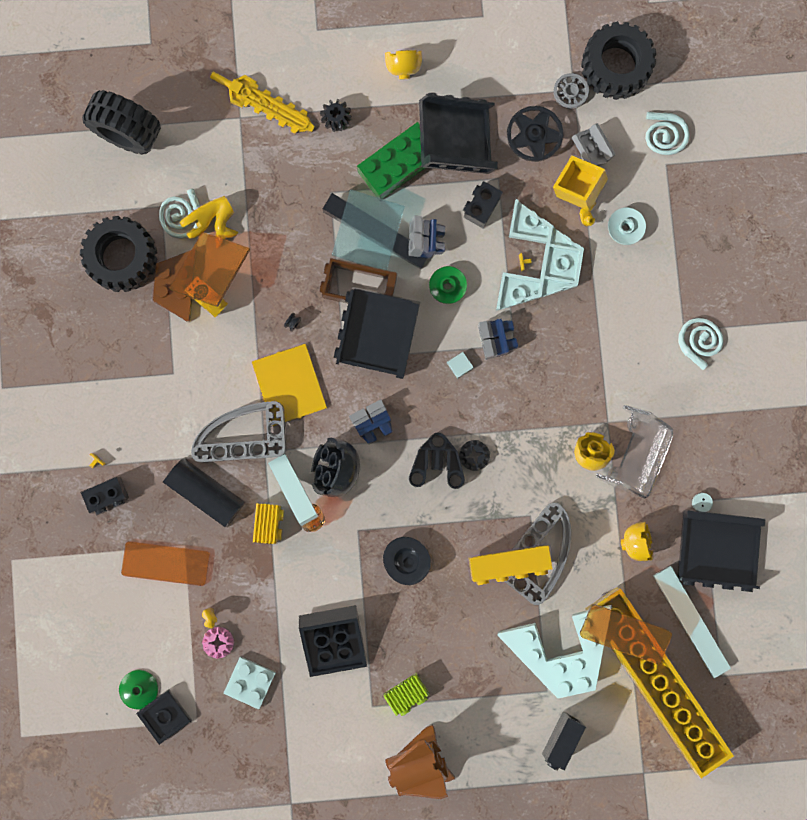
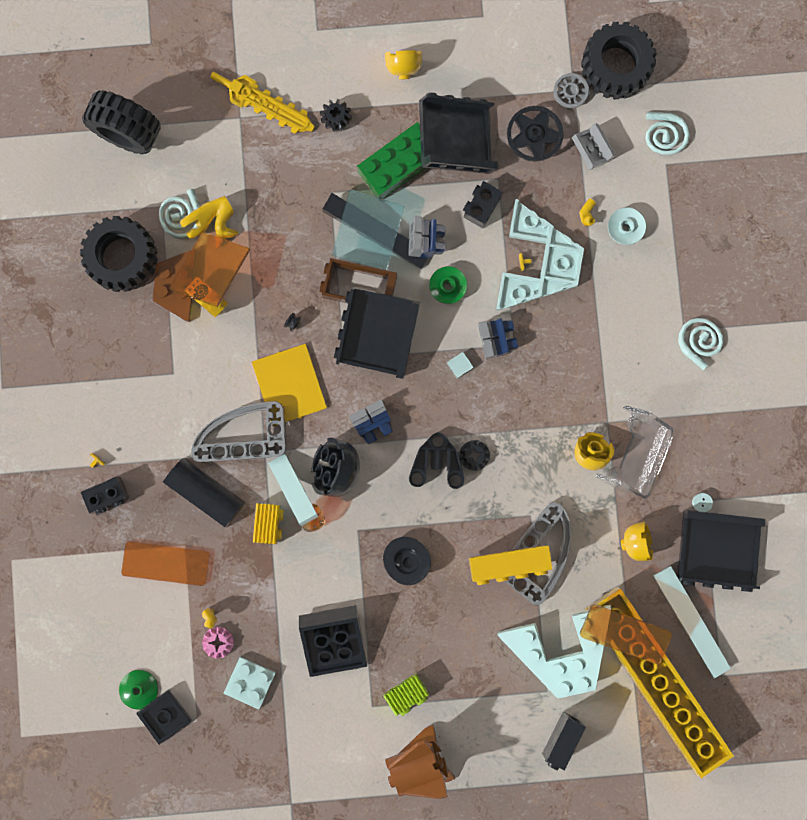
yellow piece [553,156,608,211] -> none

